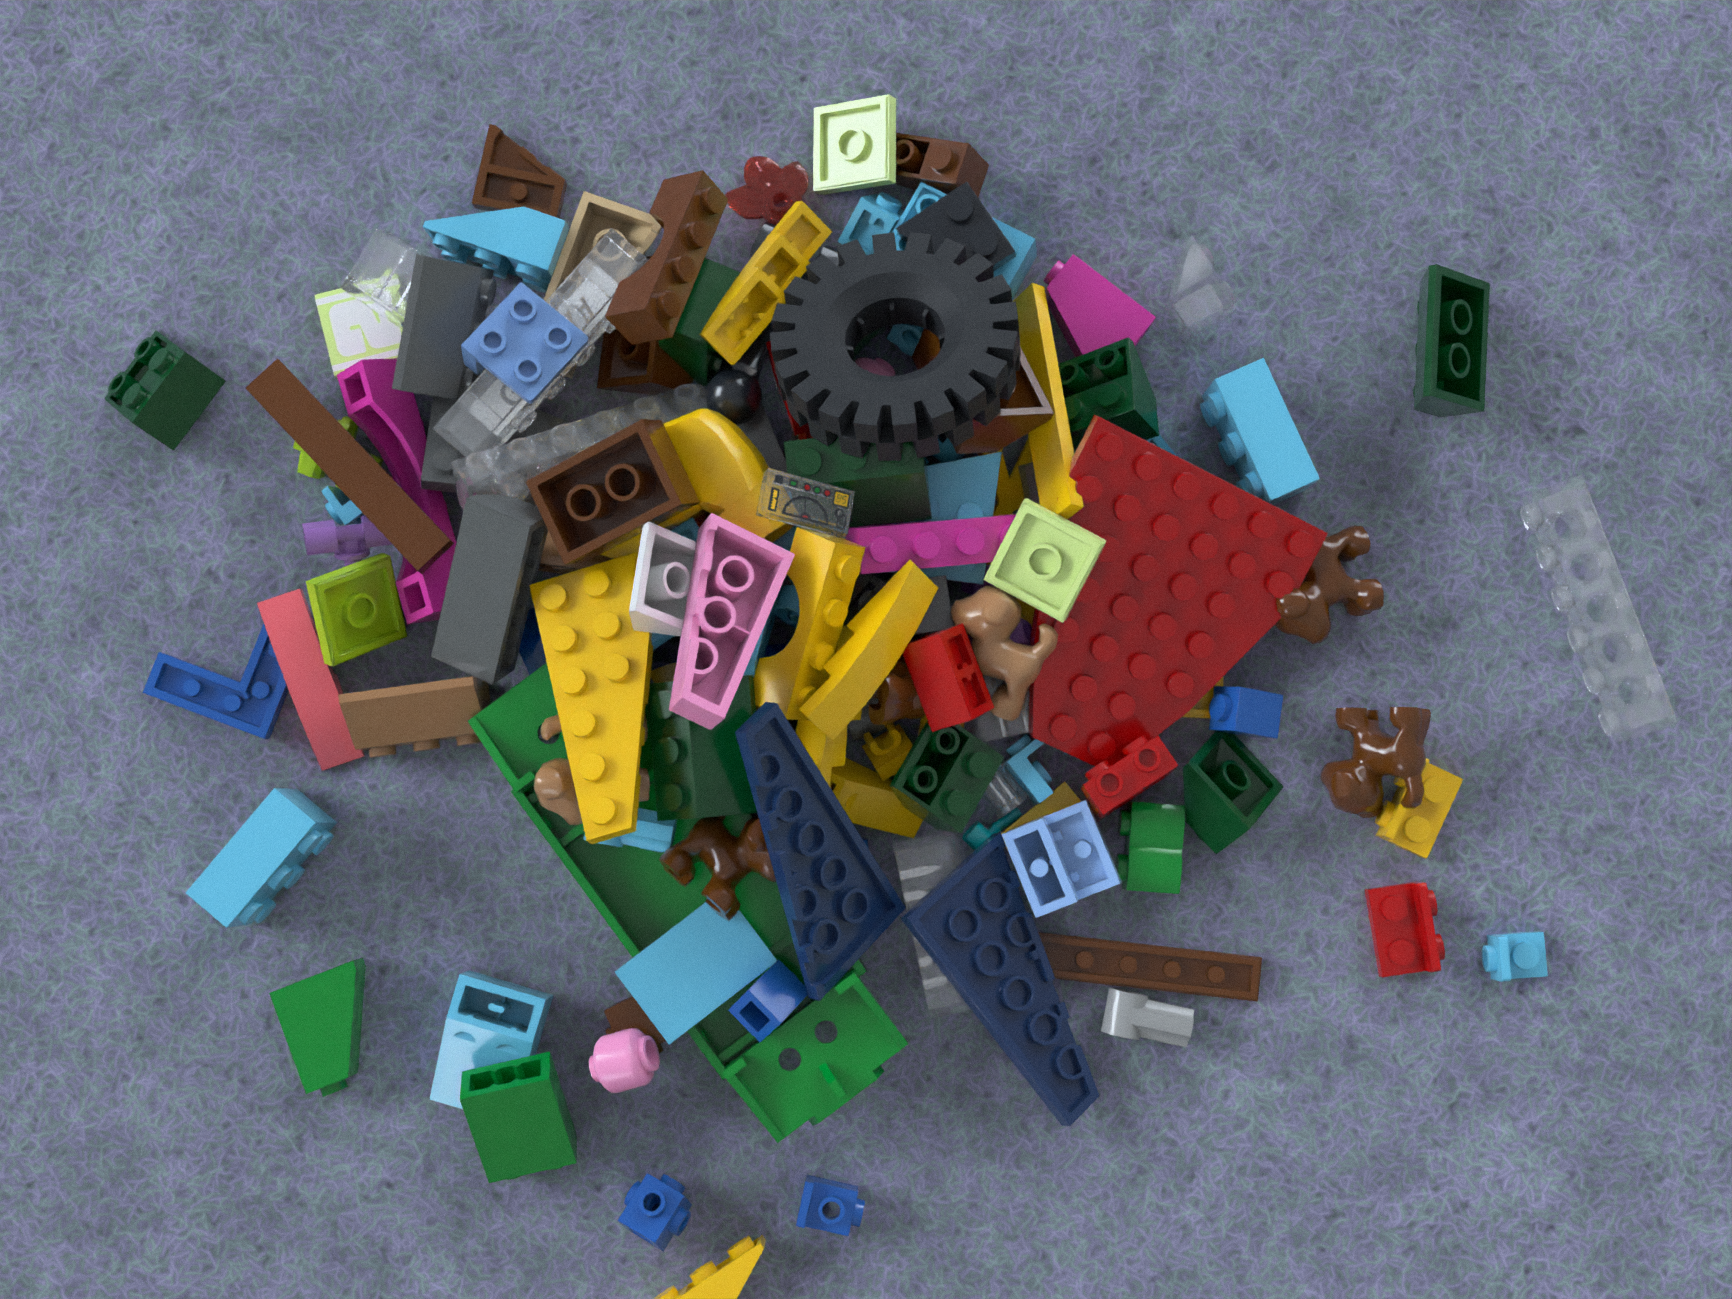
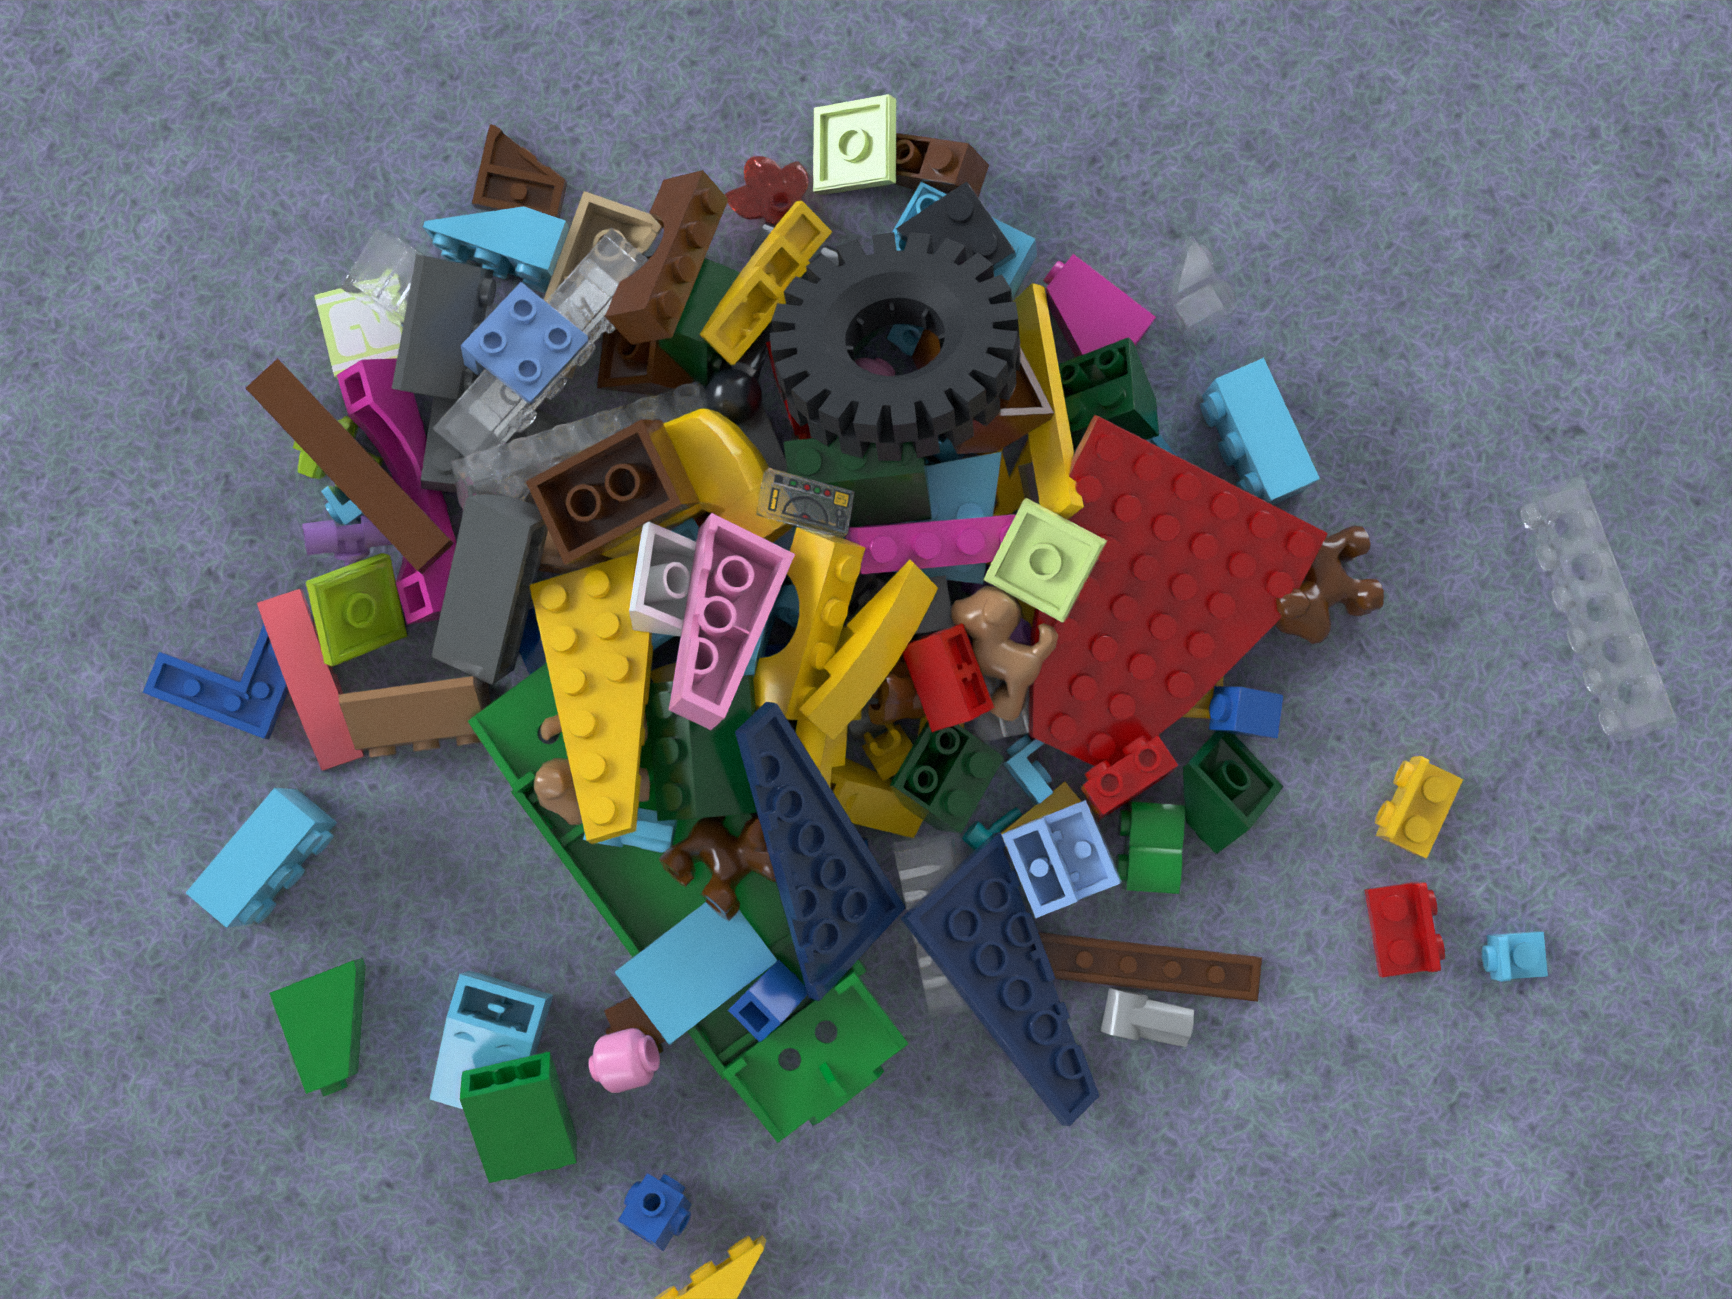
dark green slope [104,331,226,451] -> none
blue brick [796,1175,865,1236] -> none
medium azure bracket [838,192,904,255] -> none
clear bush [984,761,1029,819] -> none
reddish brown animal [1320,707,1431,818] -> none
dark green slope [1413,264,1490,417] -> none

